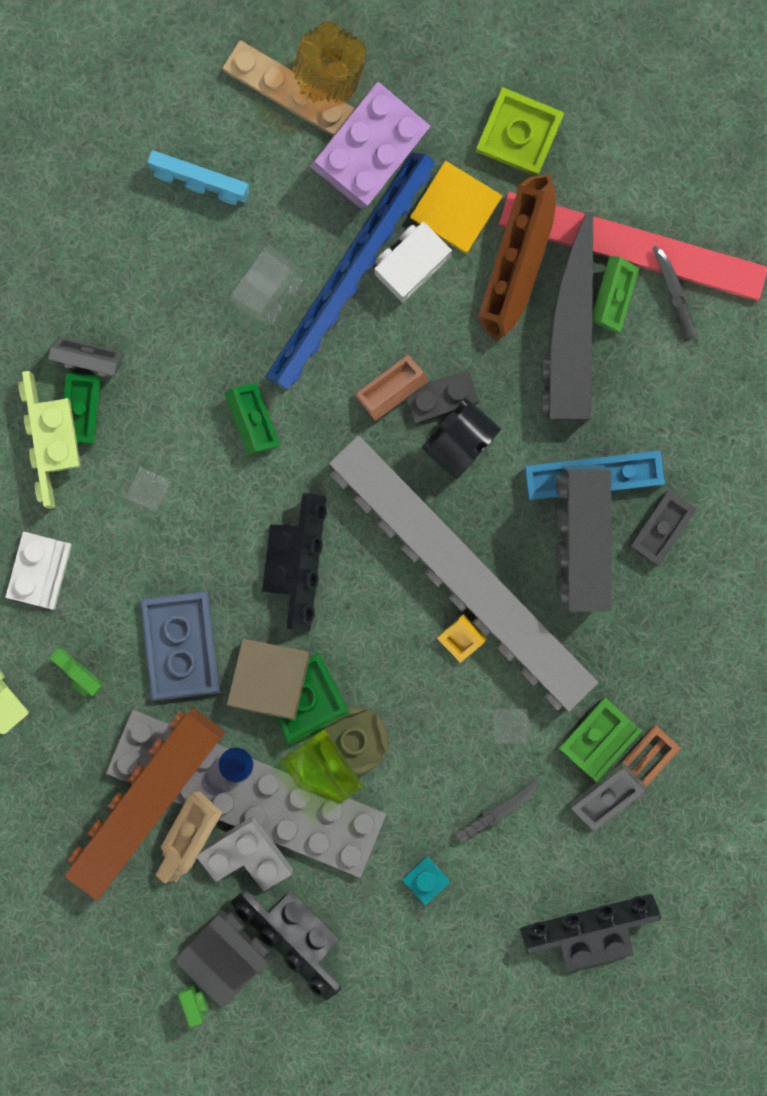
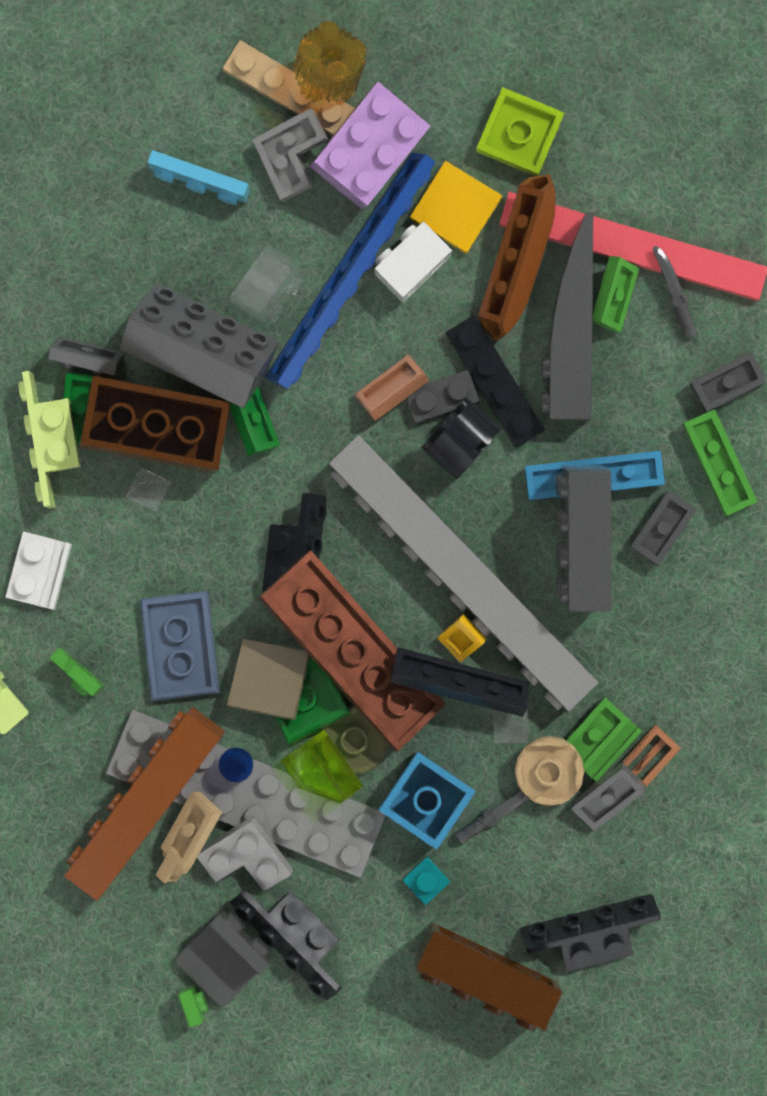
none -> reddish brown brick [79,376,230,473]
none -> dark grey brick [120,283,279,408]
none -> light grey plate [252,108,329,202]
none -> copper plate [258,550,446,751]
none -> dark azure brick [379,751,476,850]
none -> black plate [390,647,530,717]
none -> reddish brown brick [415,922,563,1032]
none -> black plate [445,315,545,449]
none -> tan tile [515,736,584,806]
none -> bright green plate [682,409,758,517]
none -> dark grey plate [689,351,767,413]

